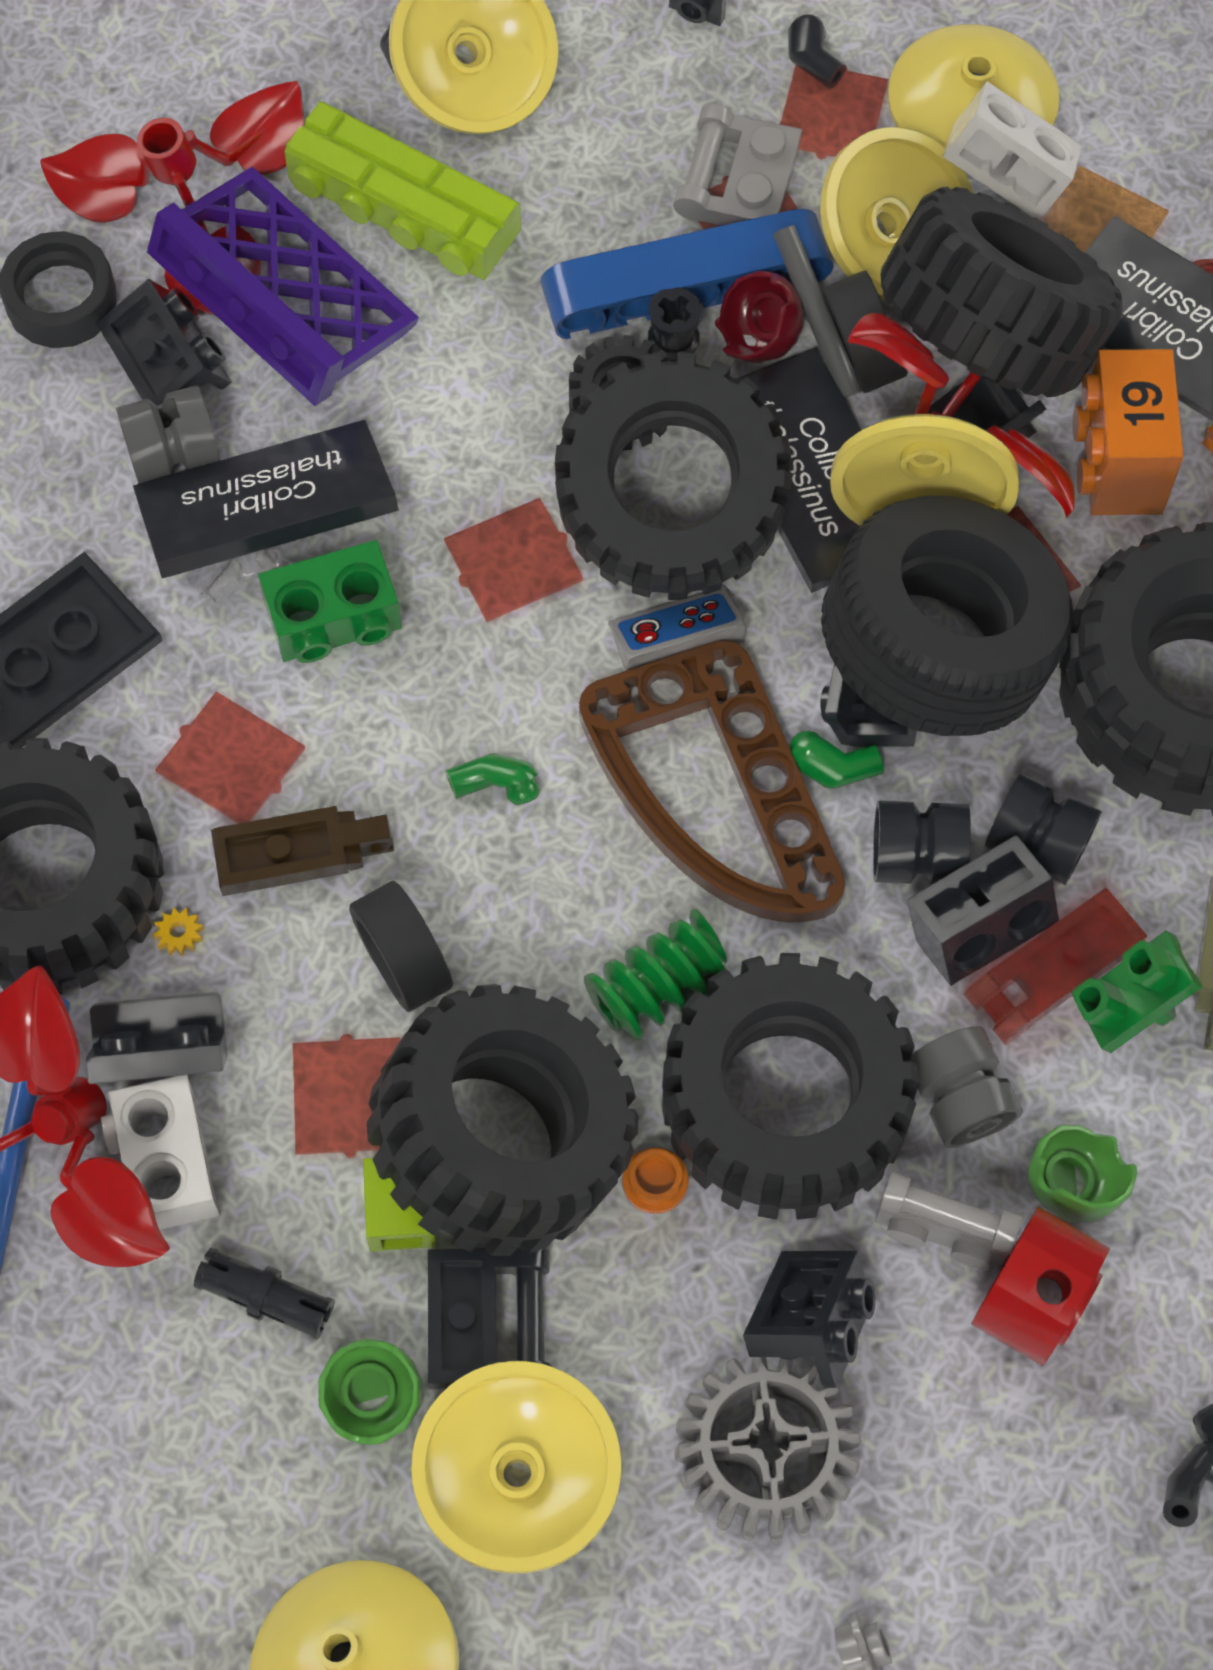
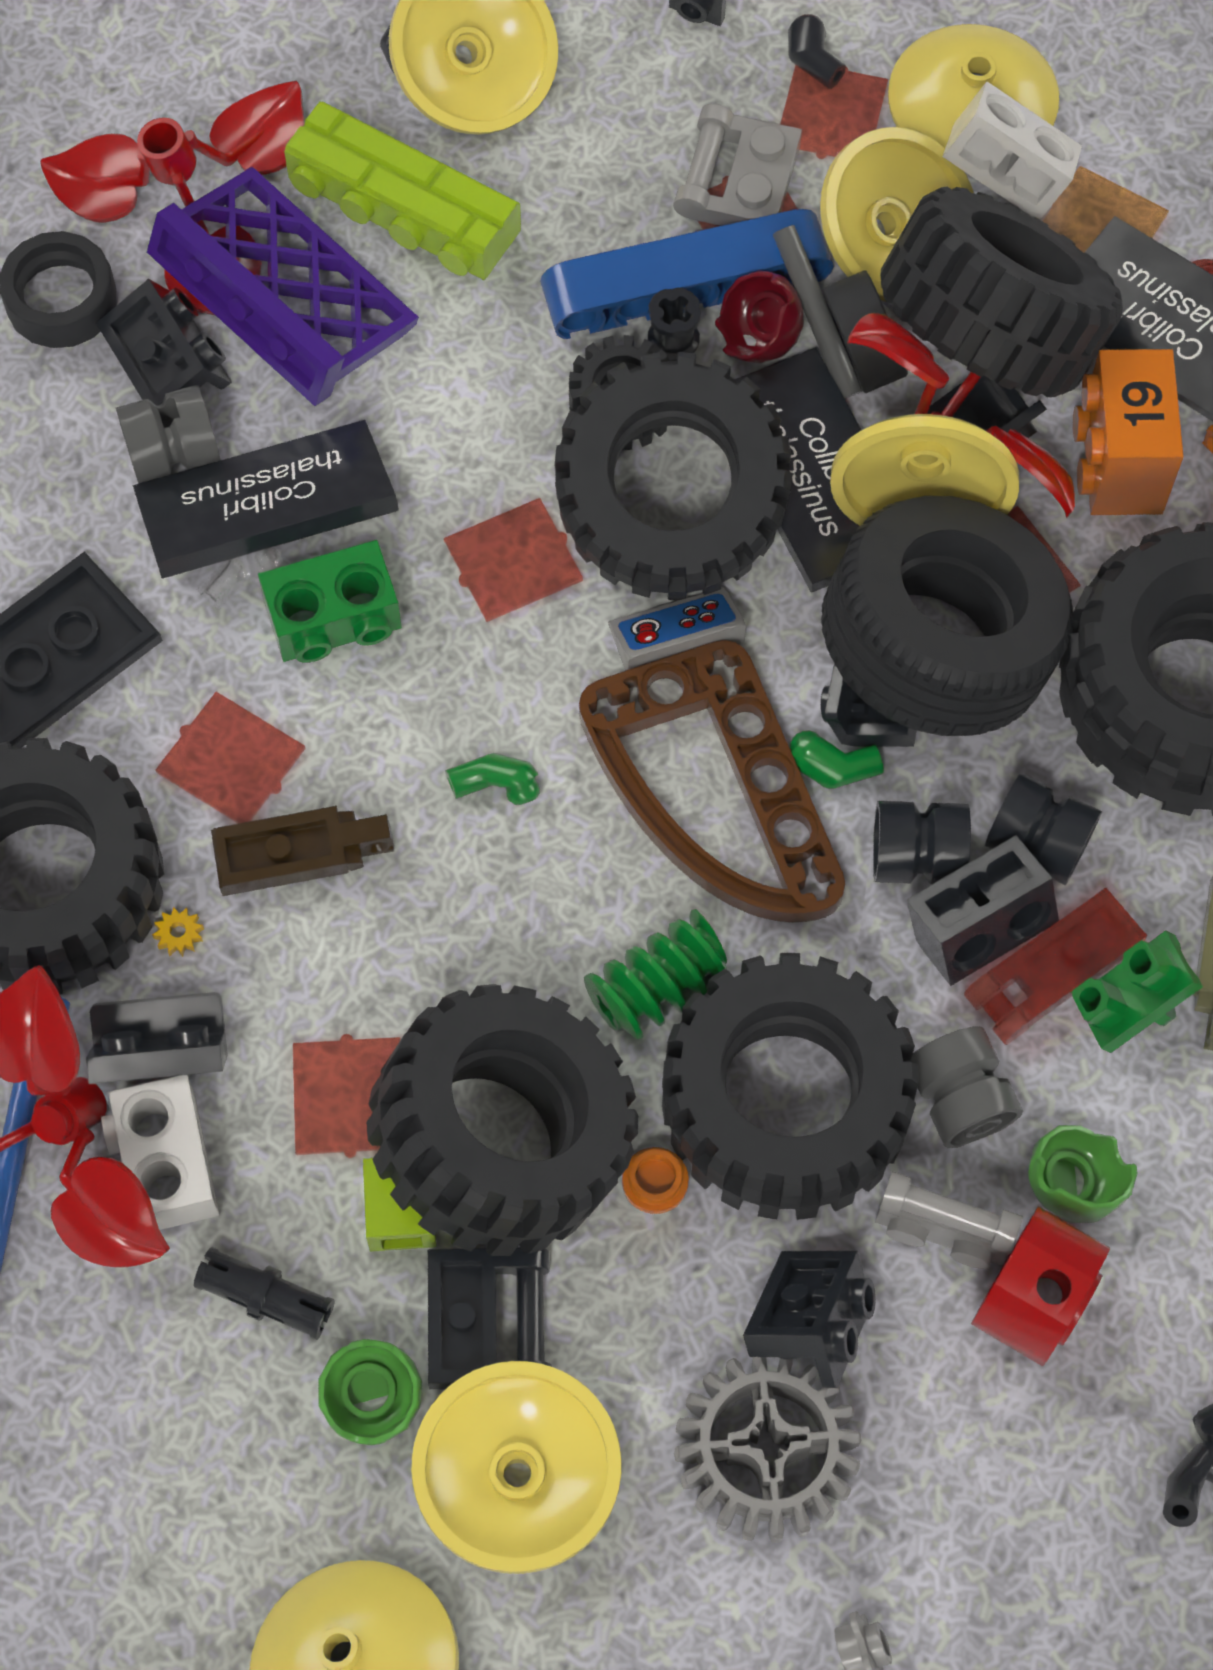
black tyre [349,880,453,1012] -> none

